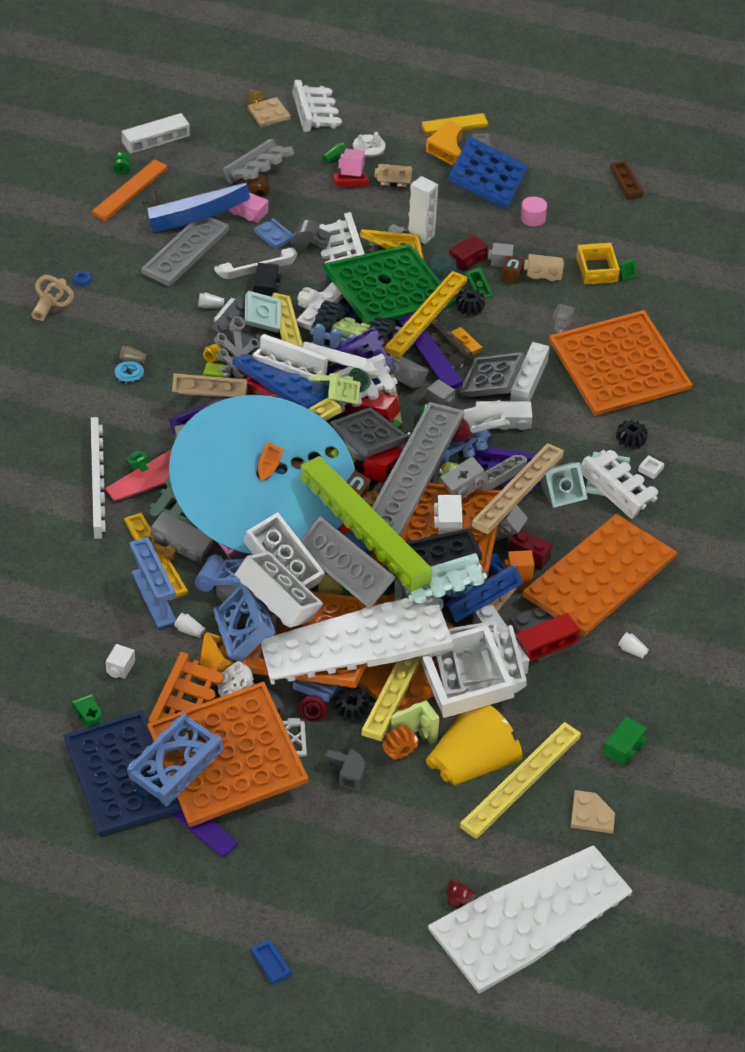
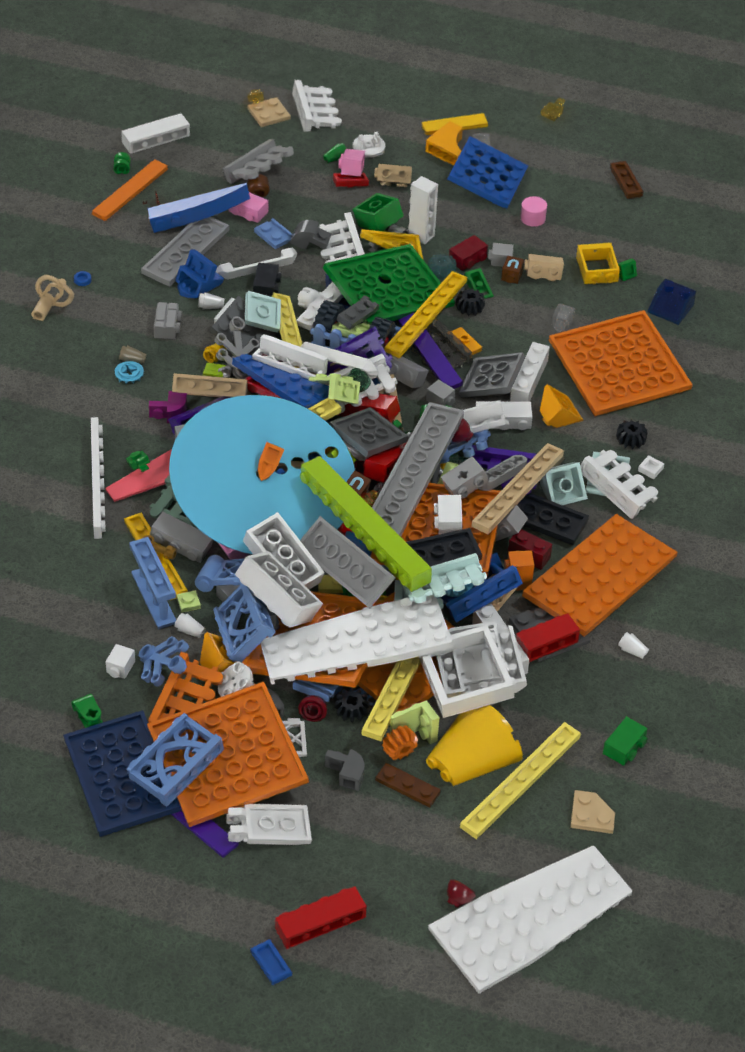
none -> medium blue plant [139,636,189,687]
none -> magenta brick [149,391,188,423]
none -> light grey brick [154,302,182,339]
none -> blue piece [175,249,224,299]
none -> yellowish green plate [176,590,201,613]
none -> white tile [226,804,312,845]
none -> red brick [275,886,367,949]
none -> dark grey plate [336,295,380,330]
none -> green brick [352,193,404,231]
none -> reddish brown plate [375,763,441,808]
none -> black plate [517,493,589,545]
none -> light orange slope [540,384,583,428]
none -> clear yellow plate [541,97,565,121]
none -> clear blue slope [648,279,696,325]

